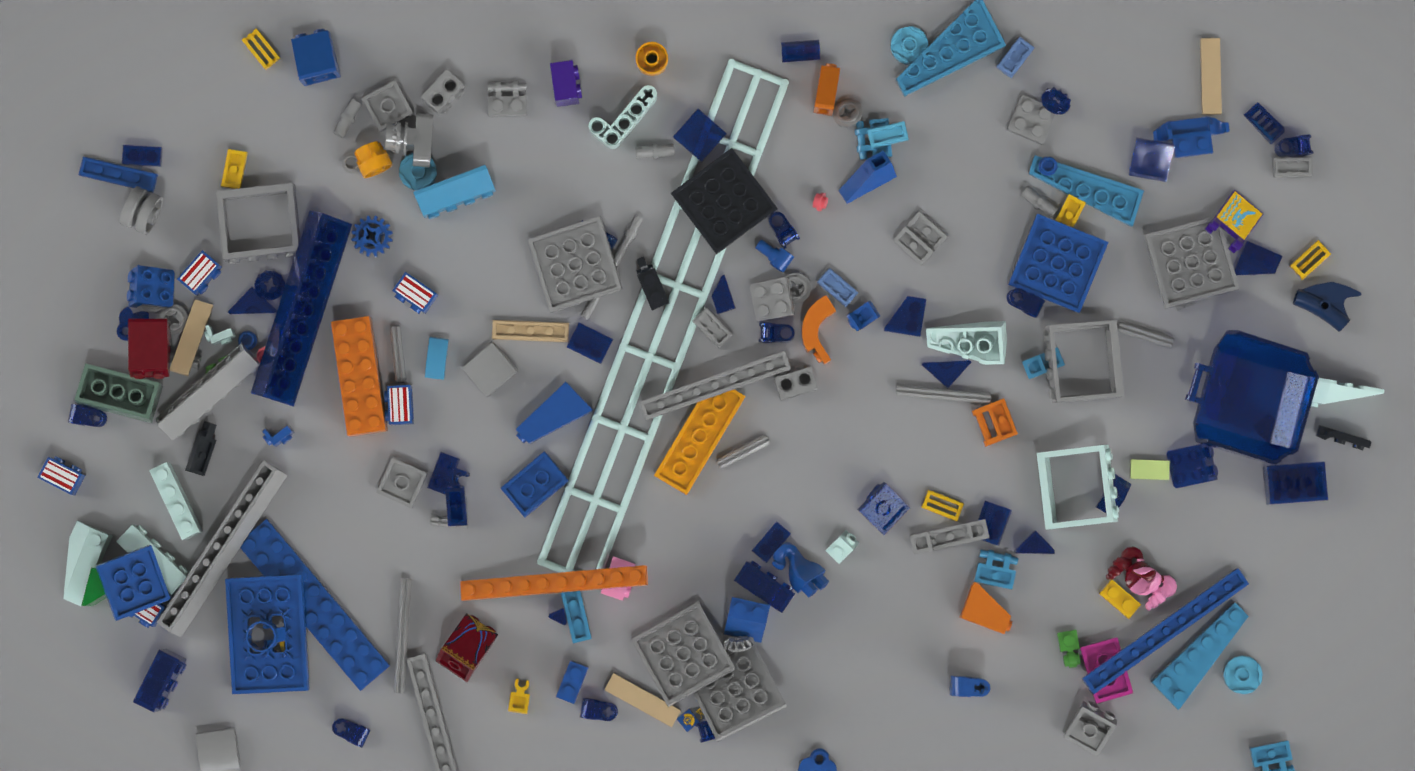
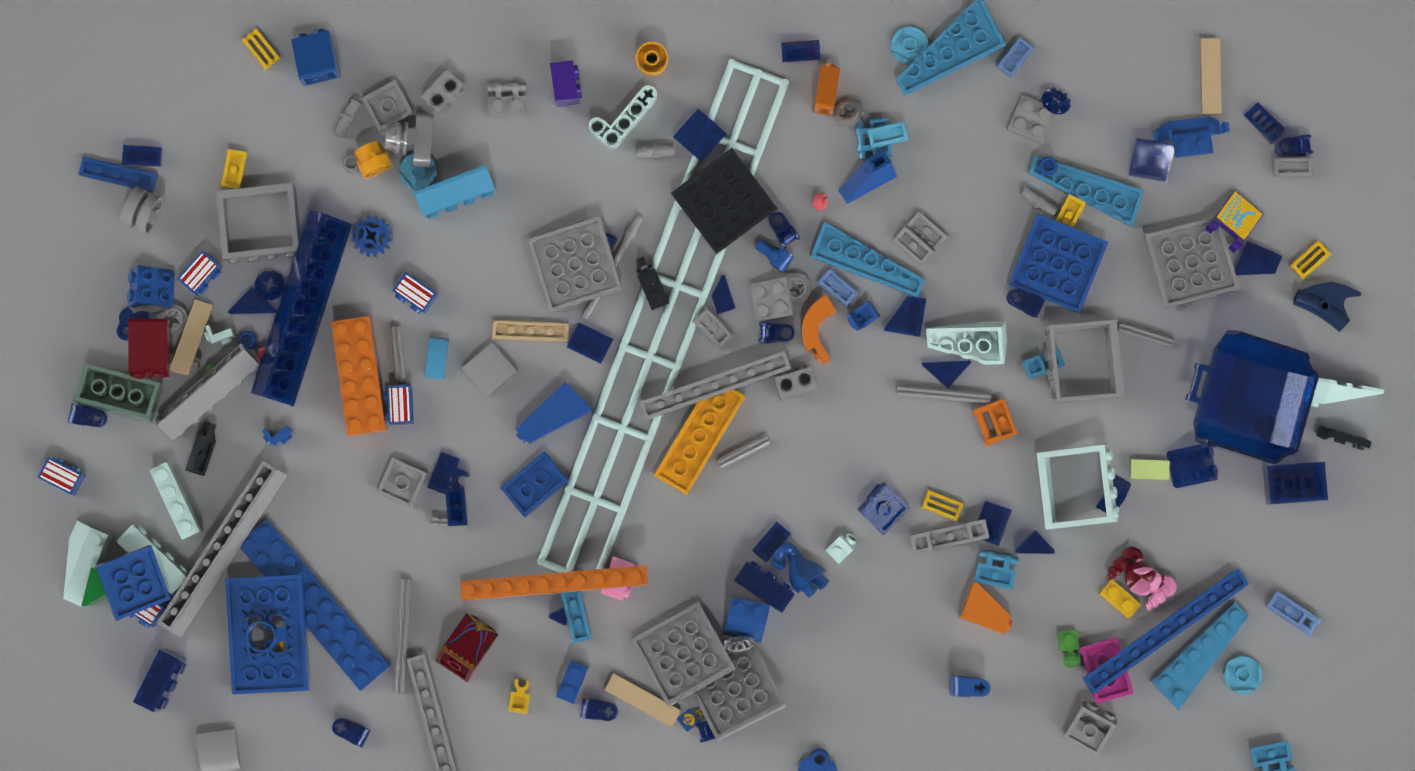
none -> dark azure wing [810,222,925,298]
none -> medium blue plate [1266,591,1322,637]

